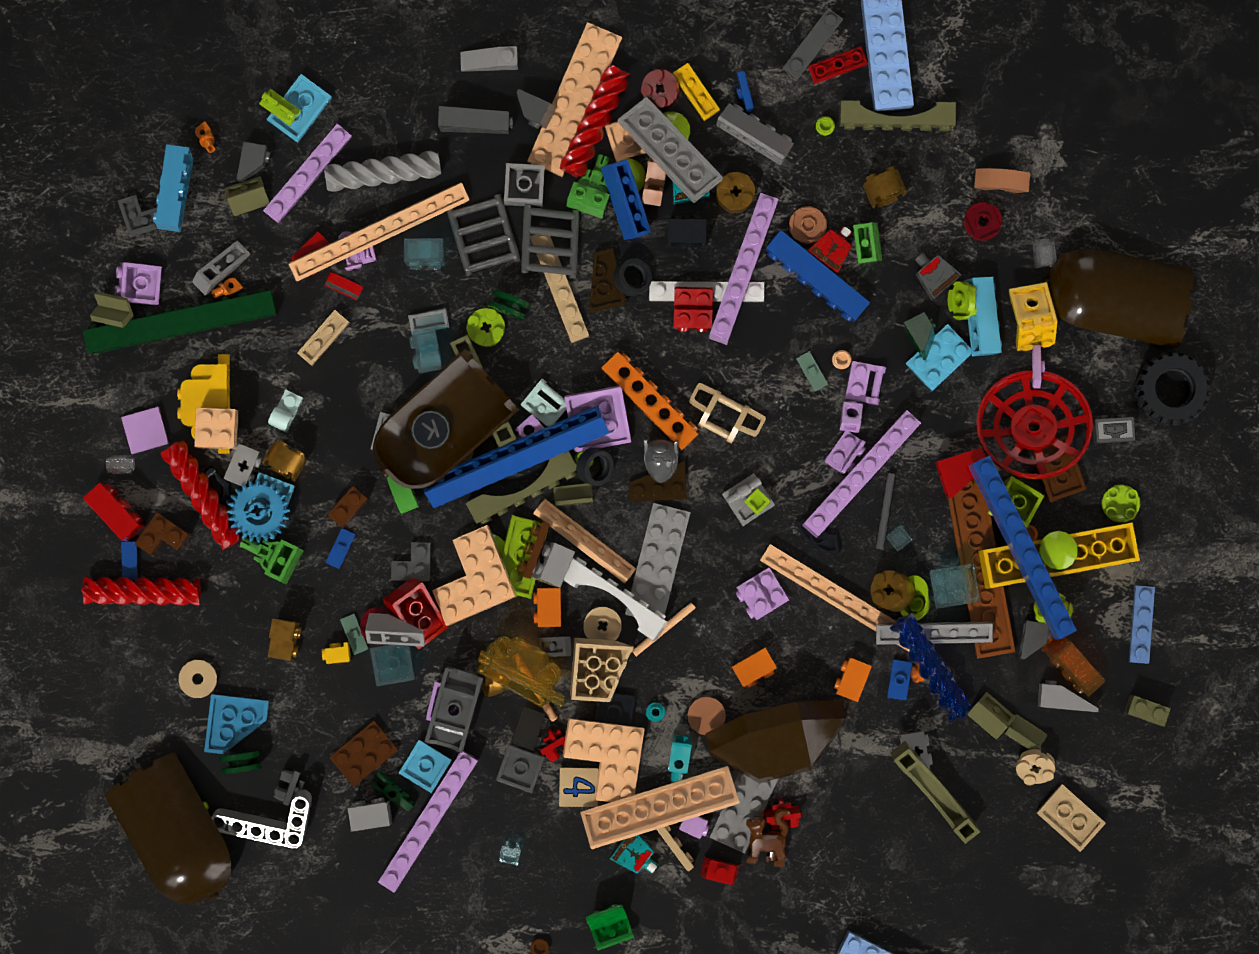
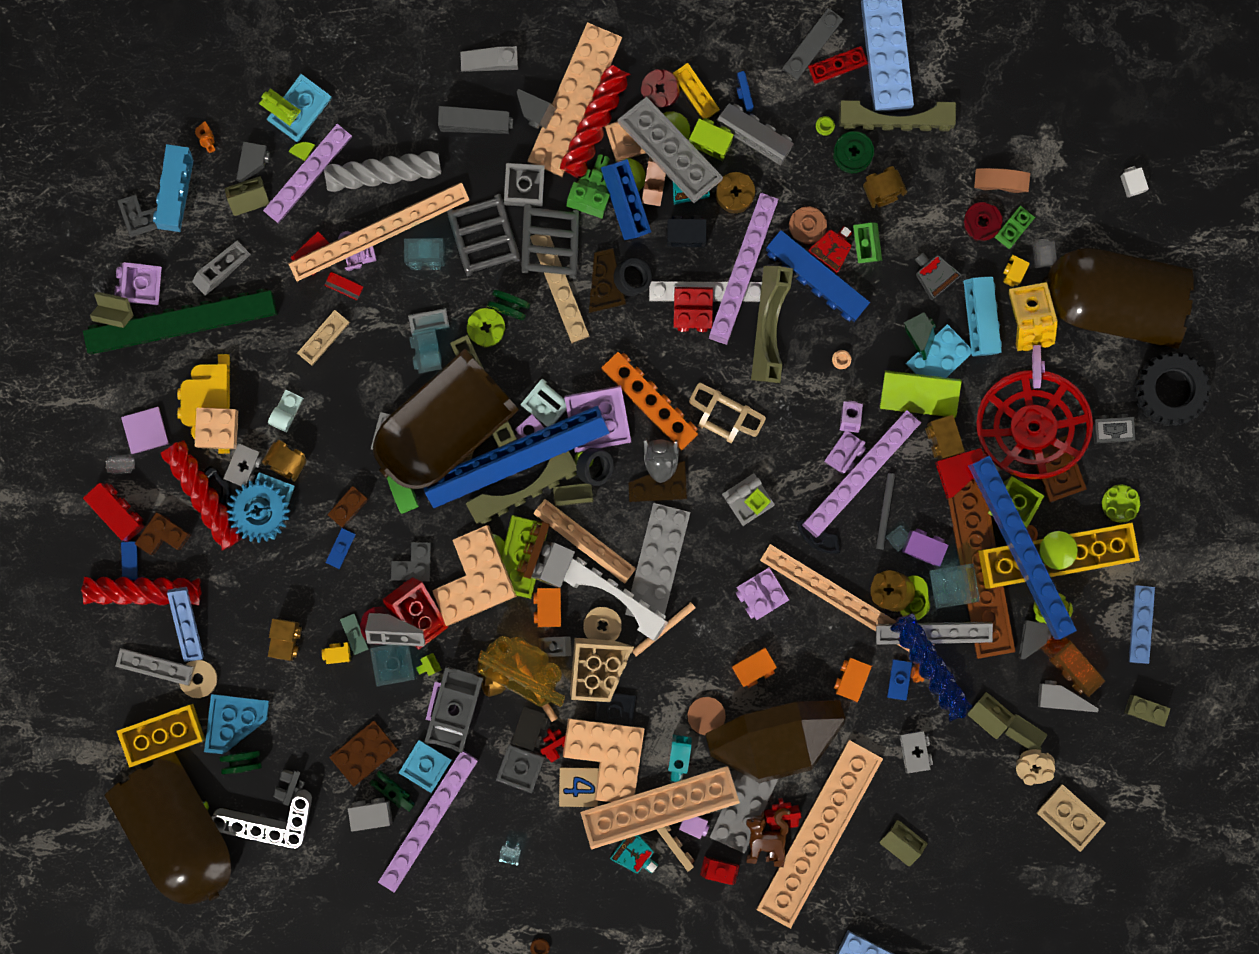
orange piece [212,278,243,299] -> none
bright green brick [240,537,304,584] -> none
black tile [411,410,450,449] -> none
green bracket [586,904,634,951] -> none
teal plate [646,703,665,722] -> none
sand green piece [796,351,828,392] -> none
lavender plate [845,361,886,405] -> none
olive arch [890,740,980,844] -> none
lime plate [947,281,977,320] -> none
none -> light grey tile [115,648,194,686]
none -> yellow brick [117,704,206,768]
none -> medium blue plate [167,587,204,662]
none -> lime tile [289,142,315,161]
none -> lime tile [416,653,442,676]
none -> lime brick [689,118,734,161]
none -> olive arch [751,266,793,383]
none -> light nougat plate [756,740,883,929]
none -> dark green wheel [833,131,874,174]
none -> lime tile [880,371,962,418]
none -> olive panel [880,820,928,866]
none -> medium lavender brick [902,528,948,566]
none -> pearl gold brick [925,415,965,461]
none -> bright green slope [995,206,1035,249]
none -> yellow brick [1003,255,1030,287]
none -> white brick [1120,166,1149,198]

